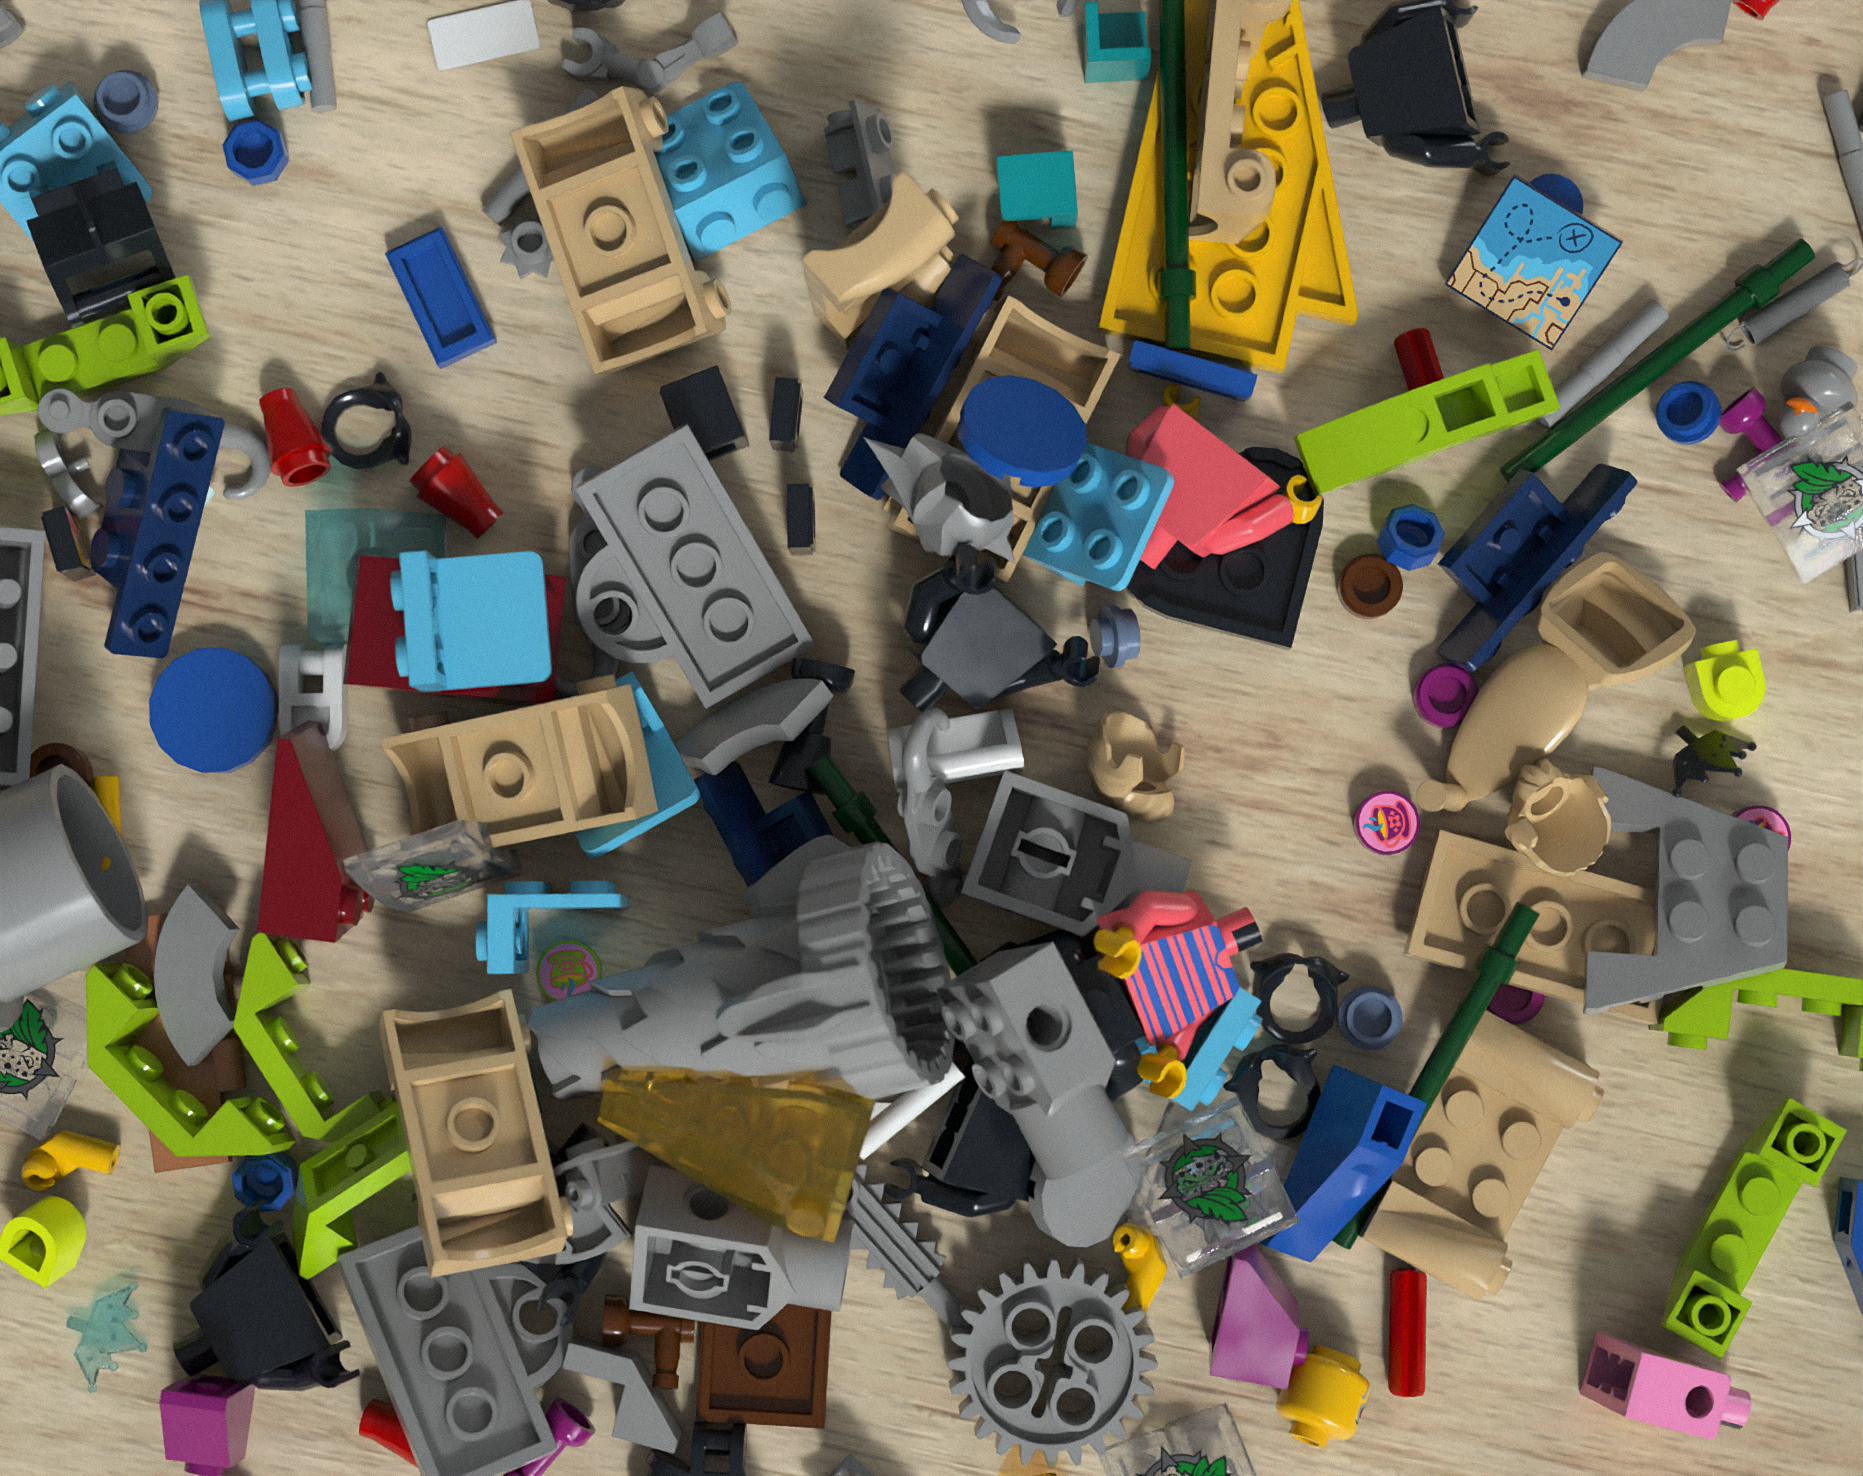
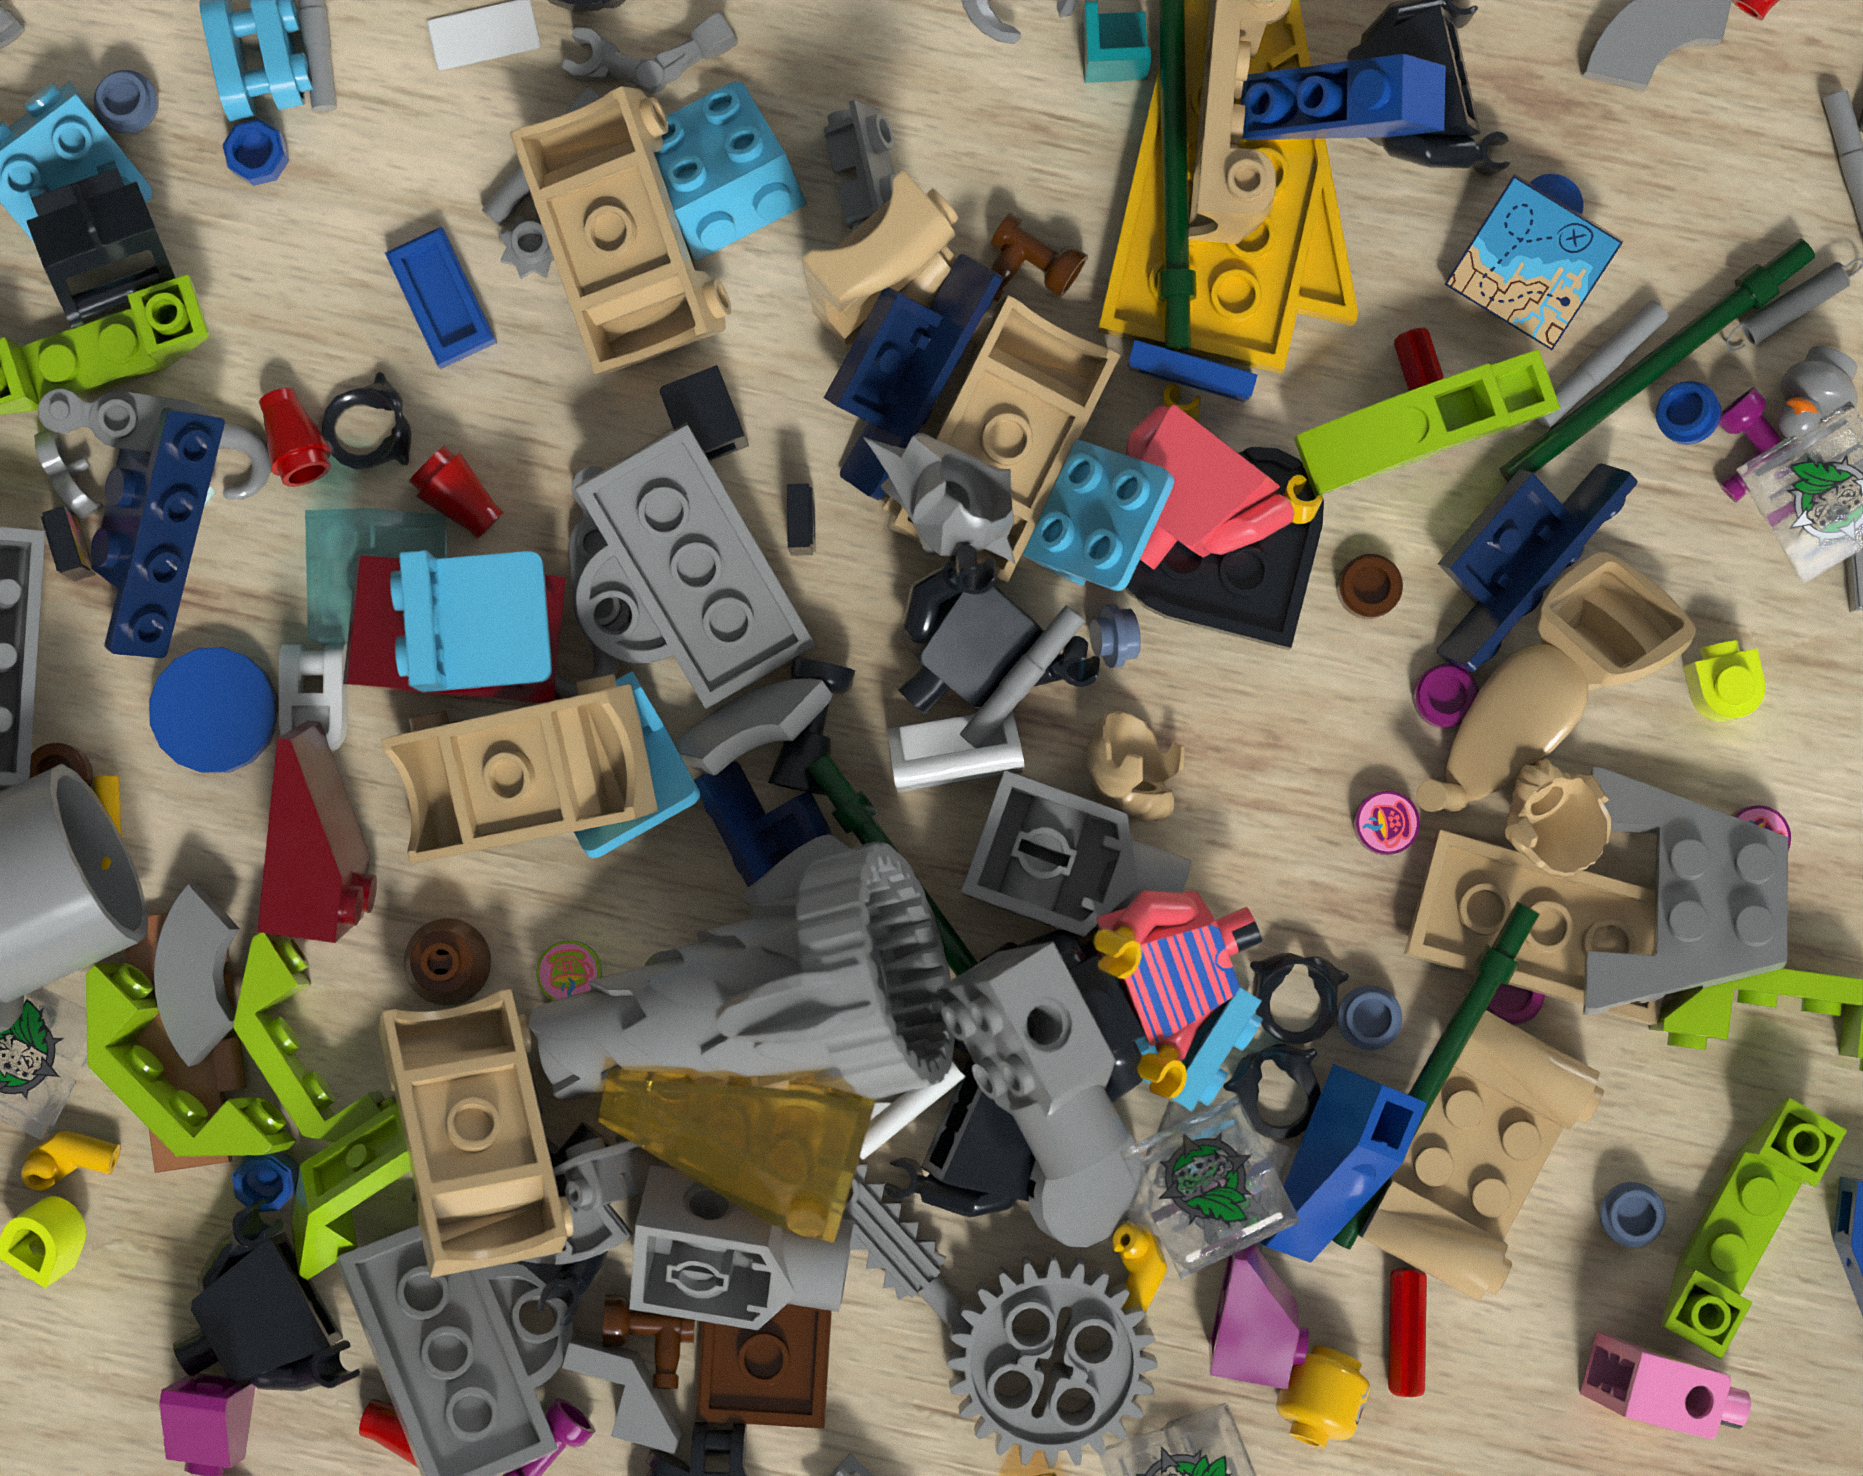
clear light blue piece [66,1281,148,1393] -> none
clear slope [343,819,524,912] -> none
medium azure bracket [476,881,629,974] -> none
black tile [769,377,804,452] -> none
light grey piece [898,708,964,908] -> none
blue tile [957,375,1087,488] -> none
teal panel [996,150,1078,229] -> none
blue tile [1376,504,1445,571] -> none
black piece [1672,725,1757,798] -> none
none -> reddish brown cone [404,918,491,1006]
none -> light grey piece [960,605,1086,748]
none -> blue slope [1241,54,1446,140]
none -> sand blue plate [1599,1182,1666,1247]

